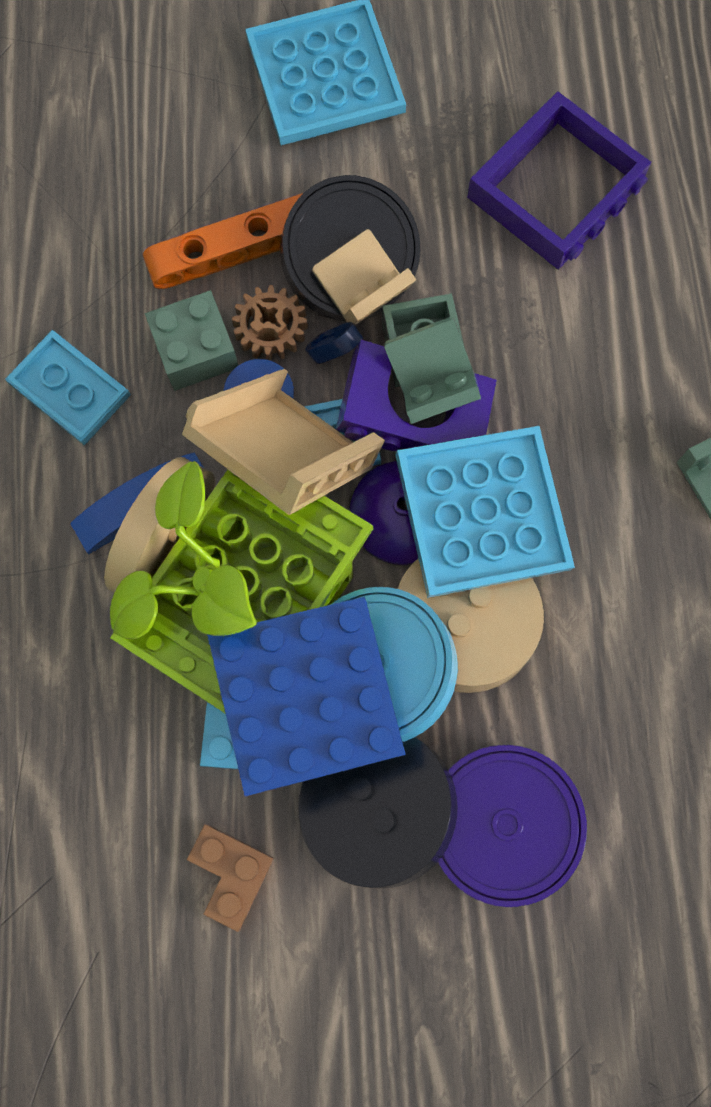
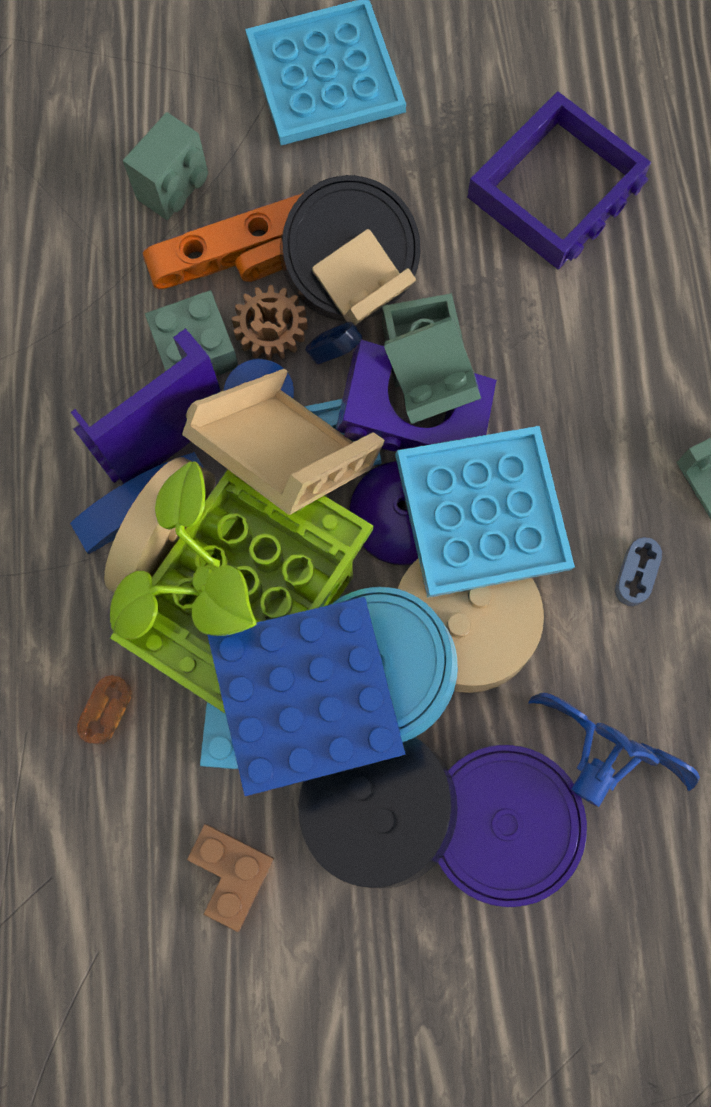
medium azure tile [5,330,131,445] -> none
none -> dark purple panel [70,328,221,484]
none -> clear orange beam [77,675,132,745]
none -> sand green brick [123,112,209,220]
none -> orange beam [235,237,283,282]
none -> blue plant [528,693,700,807]
none -> sand blue beam [615,537,662,606]

